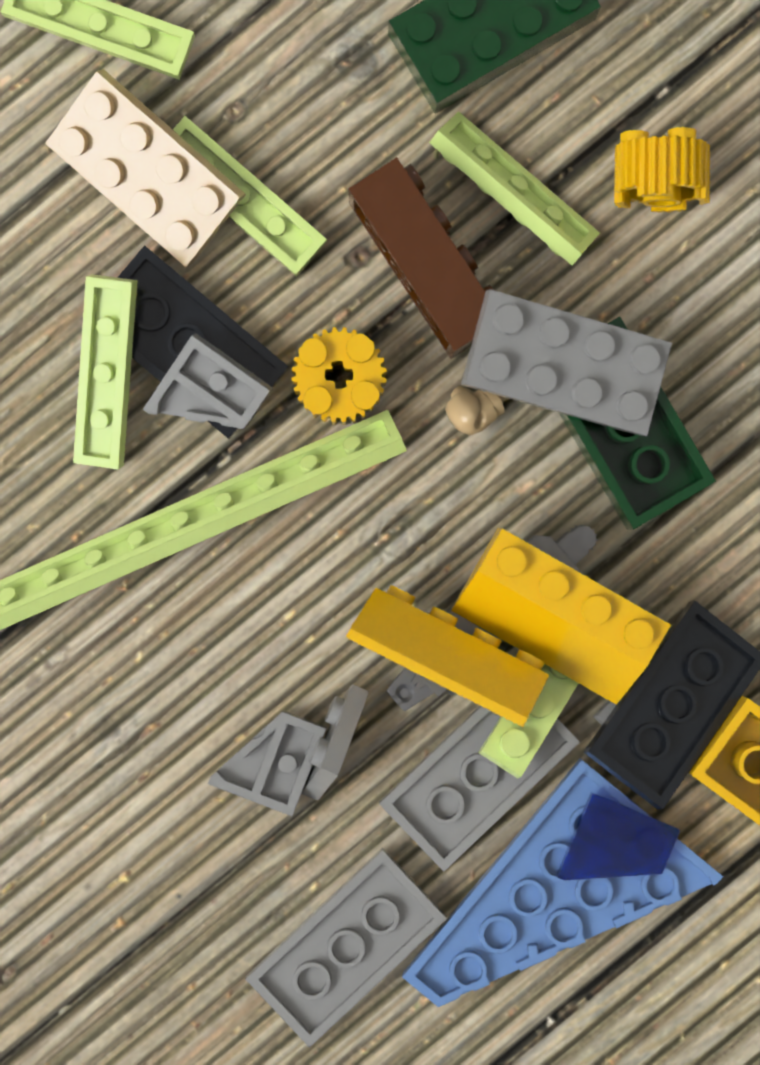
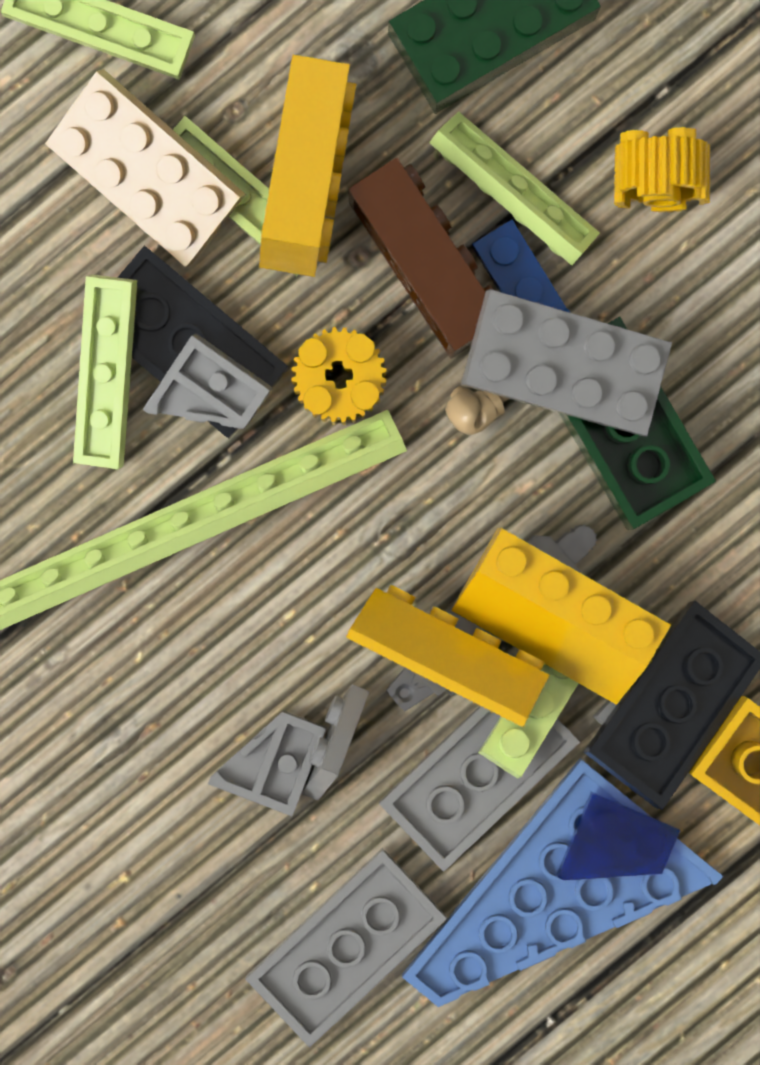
none -> yellow brick [259,54,357,277]
none -> blue plate [472,220,571,313]

